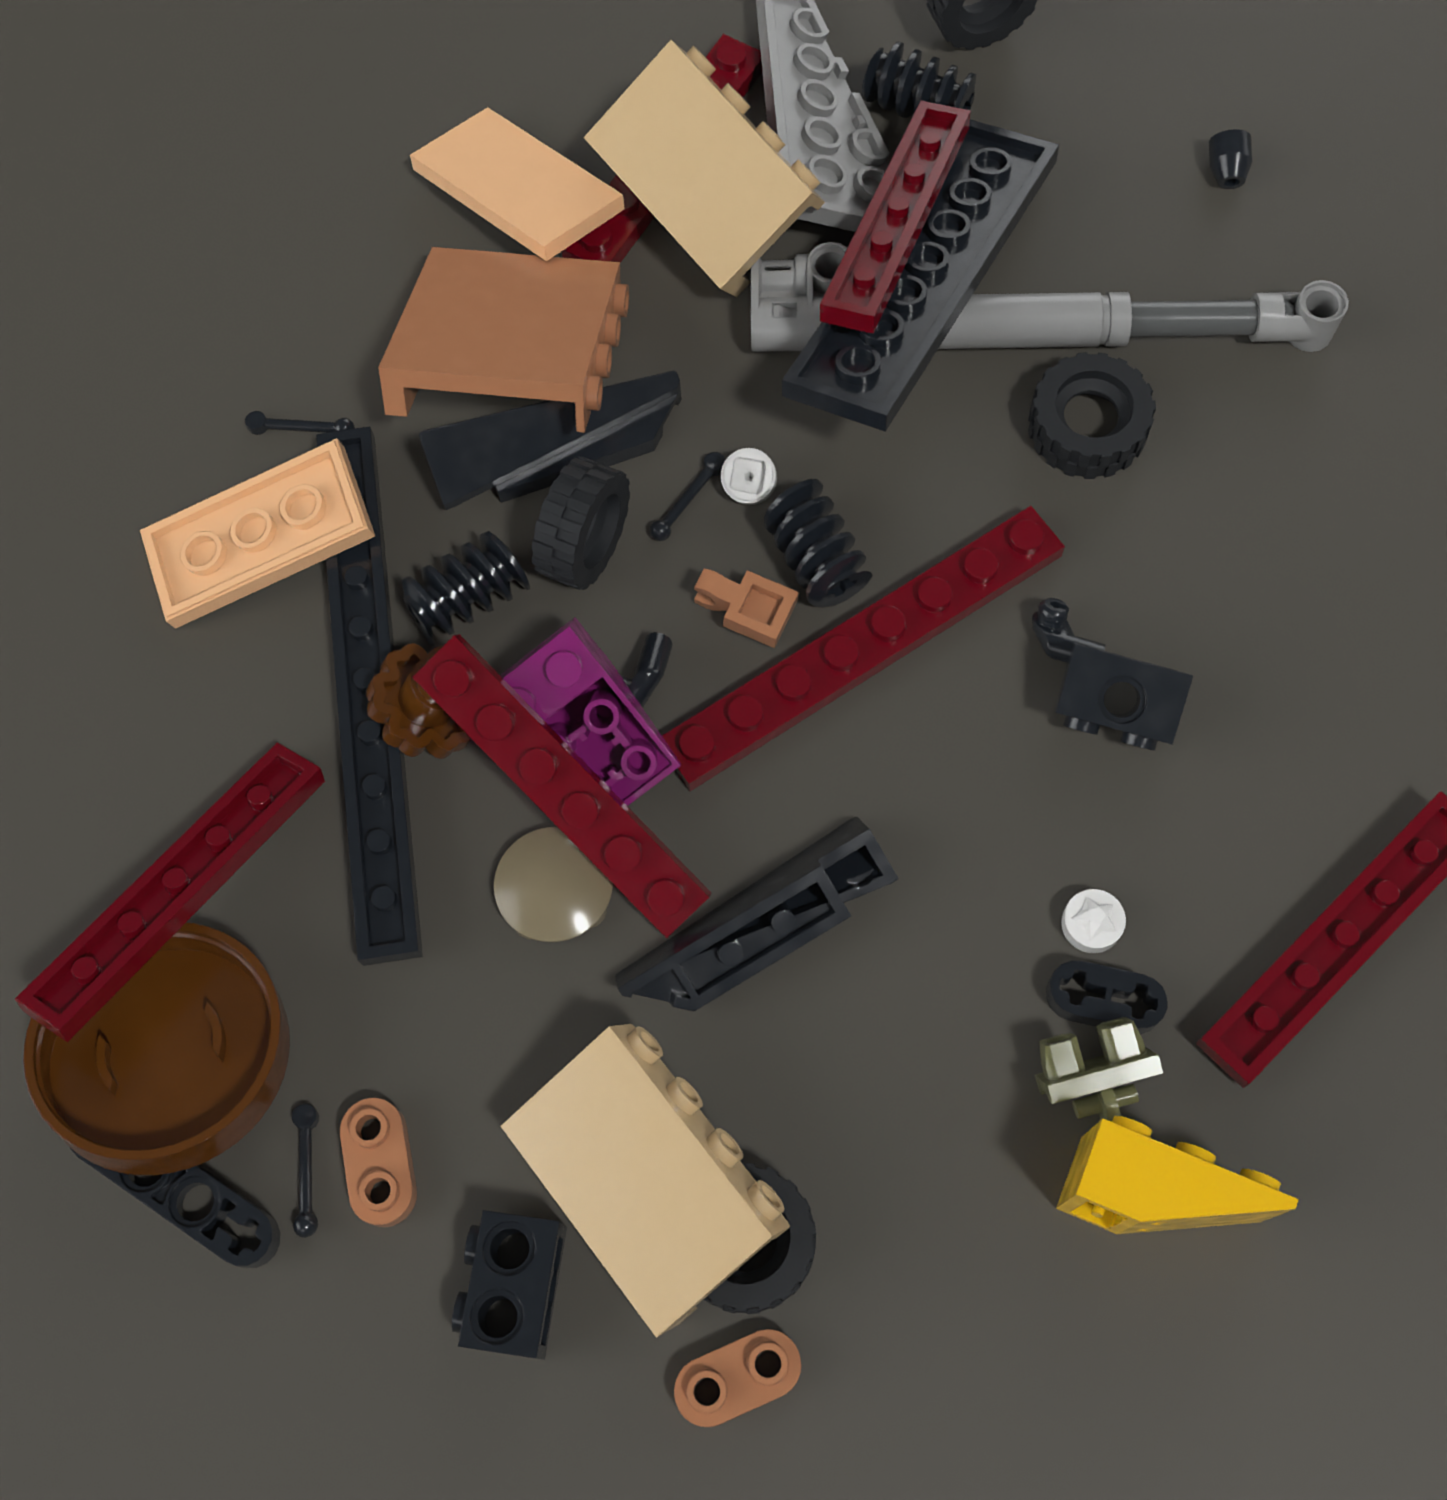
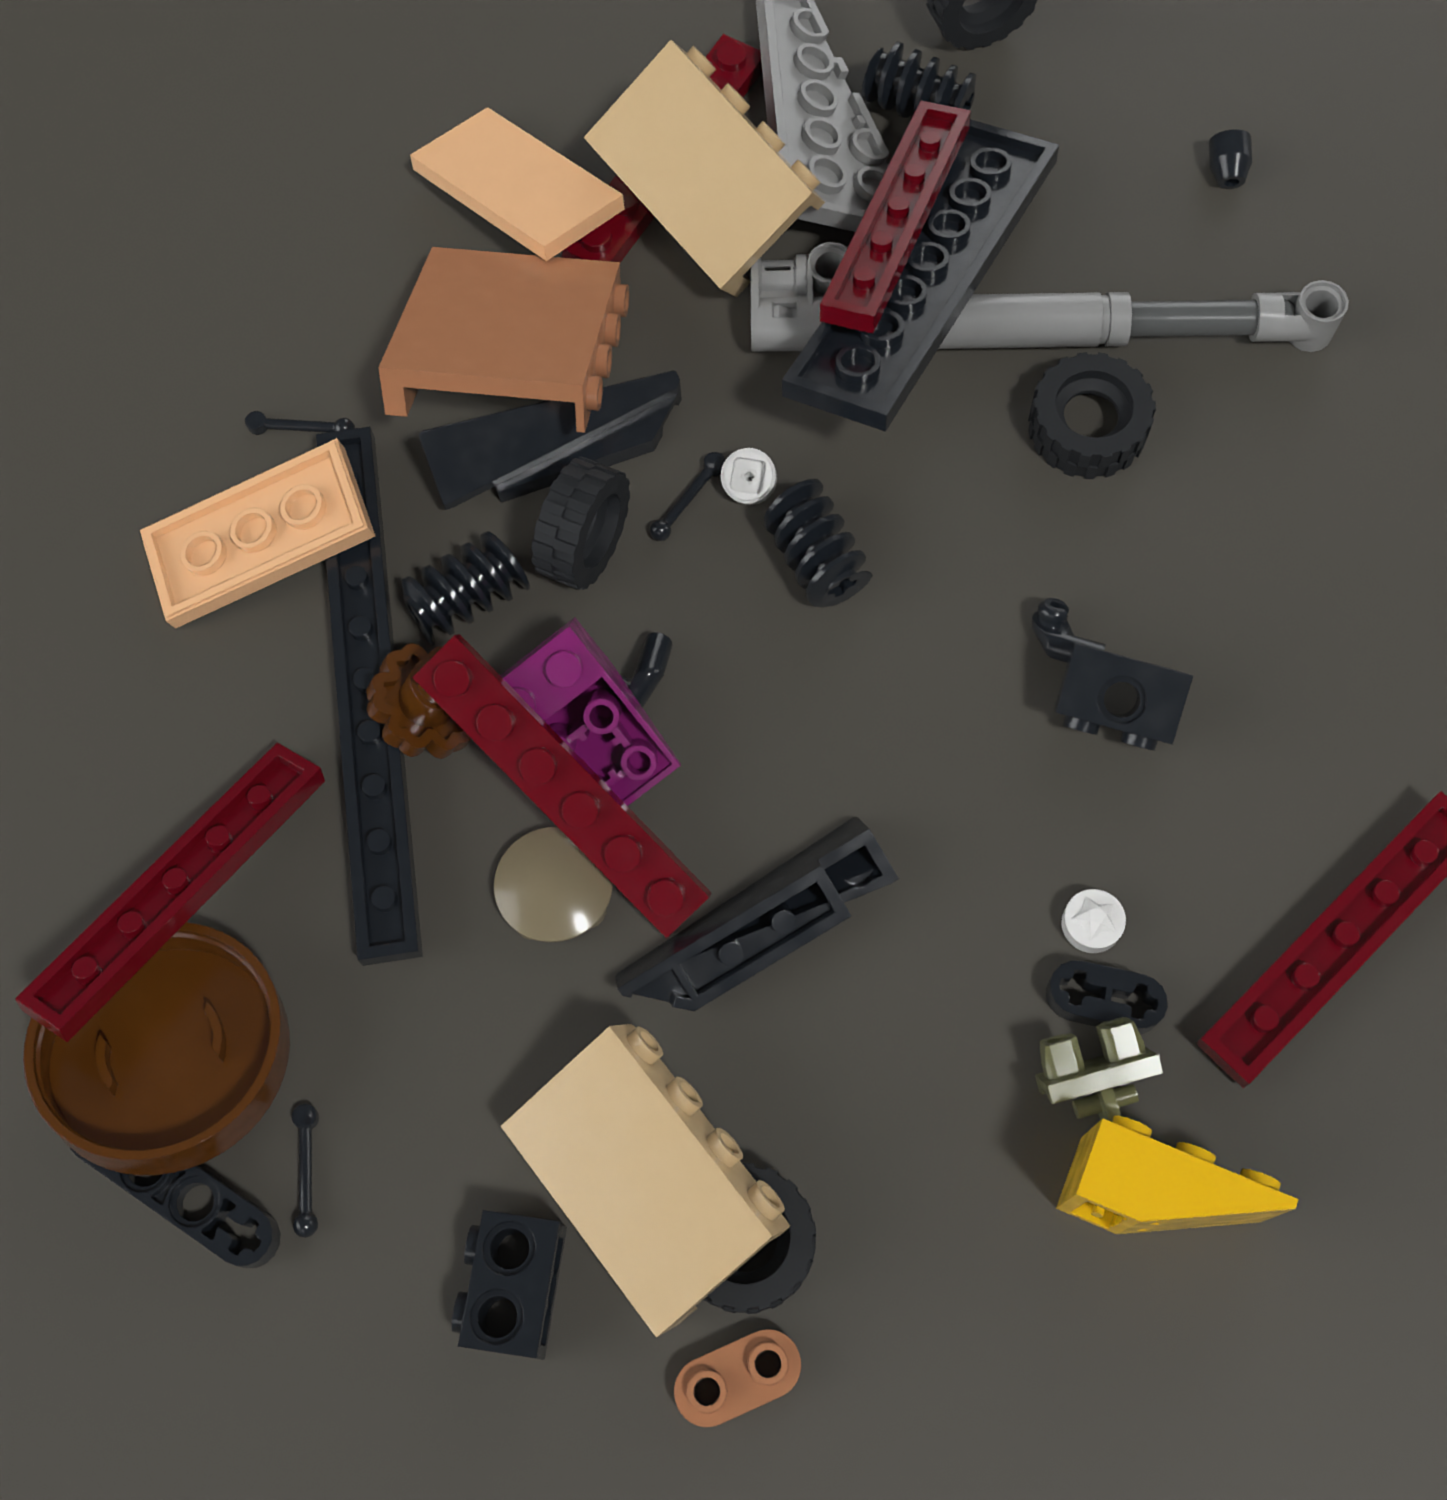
nougat plate [340,1098,417,1227] -> none
dark red plate [662,506,1065,791] -> none
nougat plate [694,568,799,648] -> none

